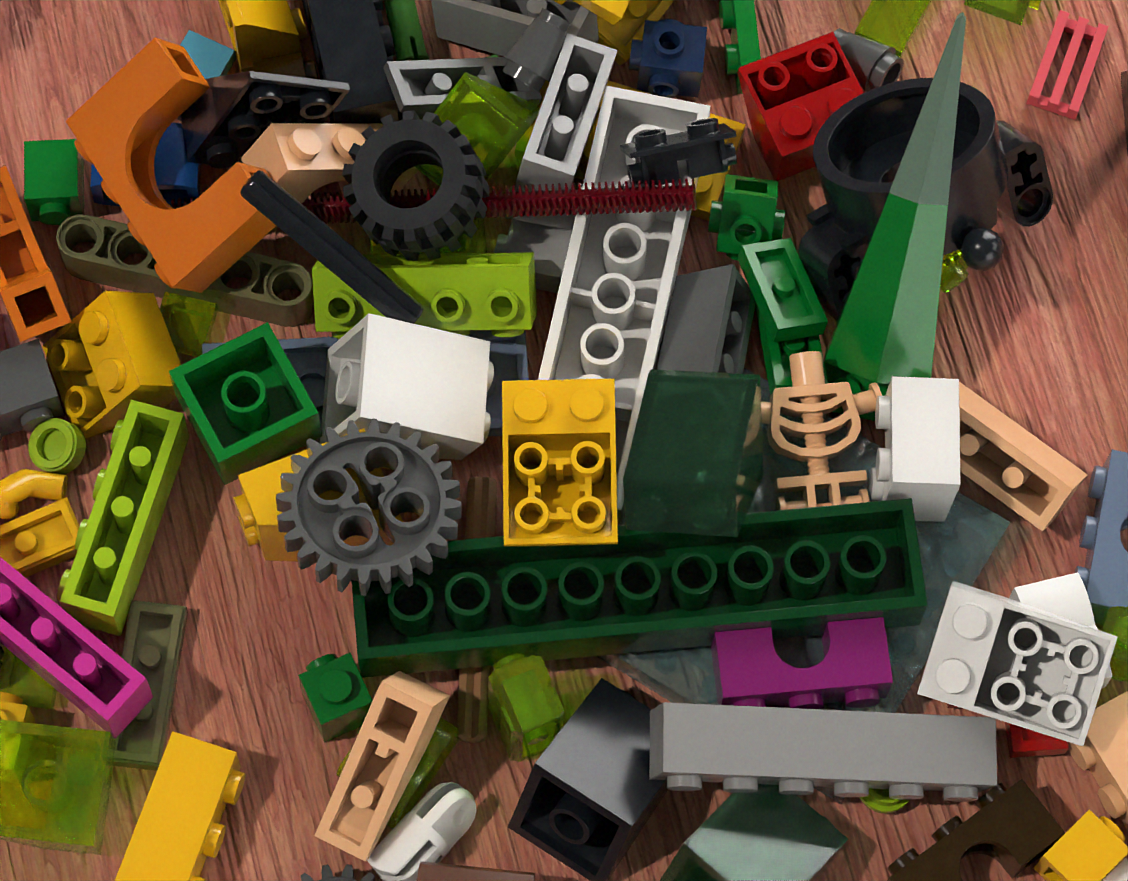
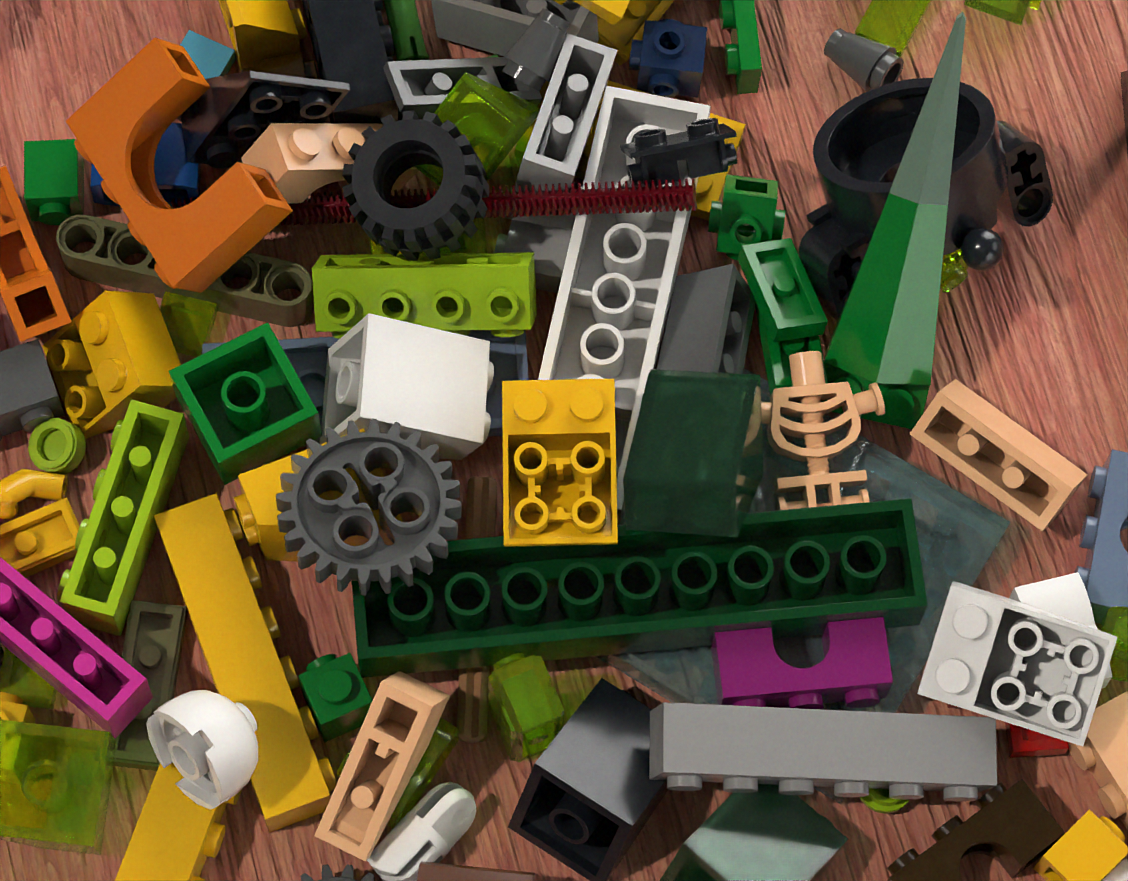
black axle [240,170,423,324] -> none
red slope [737,32,864,181] -> none
white brick [869,376,961,522] -> none
coral tile [1026,10,1109,120] -> none
none -> white cylinder [146,690,258,809]
none -> yellow brick [154,493,337,833]

